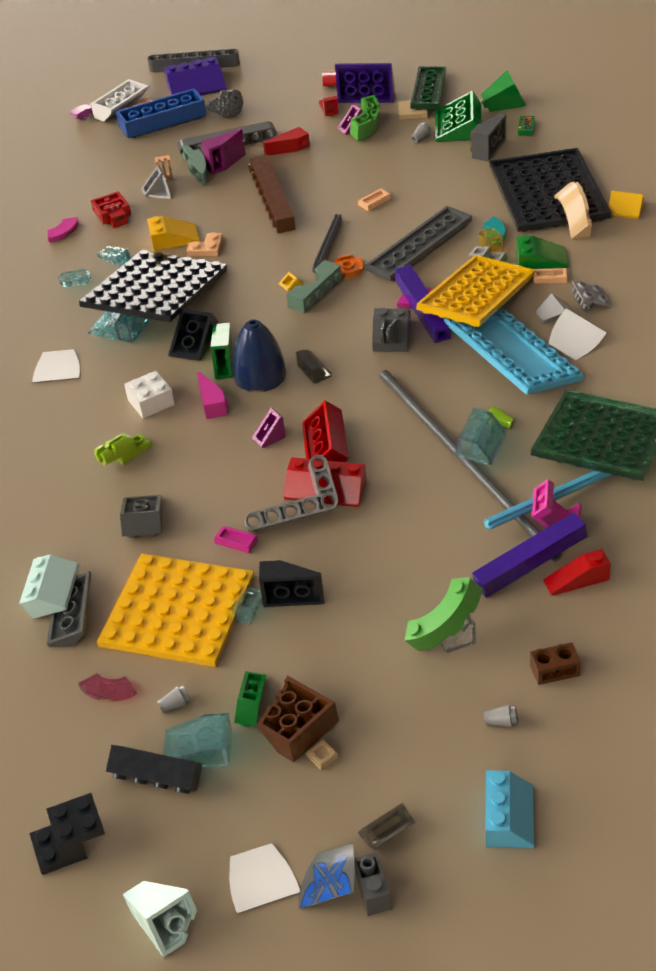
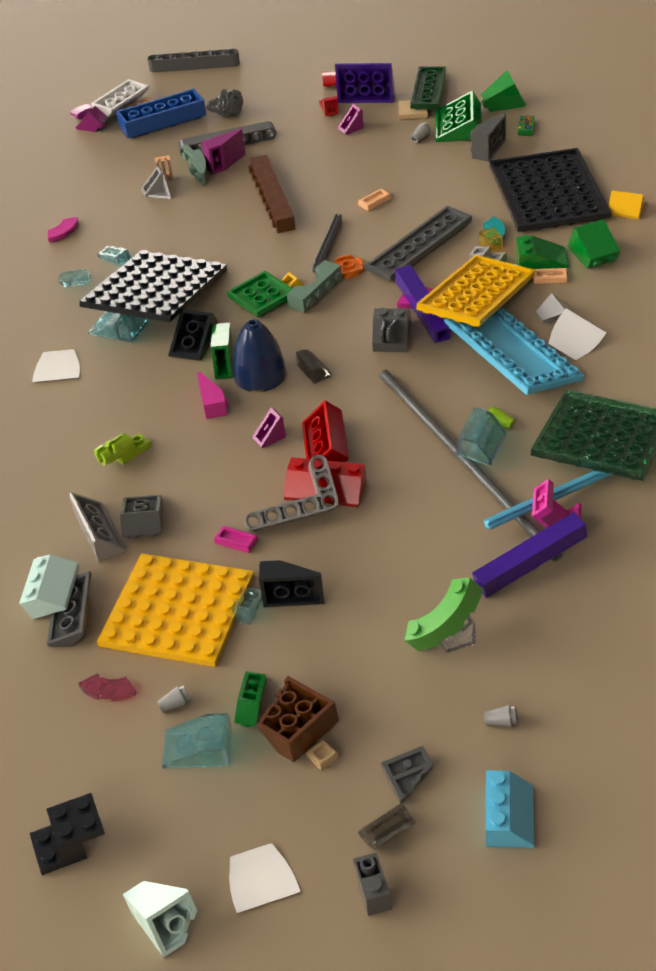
red piece [90,191,131,228] -> none
black brick [105,744,203,794] -> none
white brick [124,371,175,419] -> none
yellow slope [147,216,200,251] -> none
dark purple slope [164,57,227,96] -> none
light nougat plate [186,232,223,256] -> none
red slope [263,127,310,156] -> none
sticker [298,843,355,909] -> none
bright green brick [350,95,380,141] -> none
reddish brown brick [530,642,581,685] -> none
red slope [544,549,611,596] -> none
tan windscreen [554,181,592,240] -> none
light grey hinge [572,281,612,311] -> none
none -> light grey slope [69,492,127,562]
none -> magenta slope [75,106,108,132]
none -> green plate [227,271,293,317]
none -> dark grey wing [381,746,433,804]
none -> green slope [567,219,620,268]

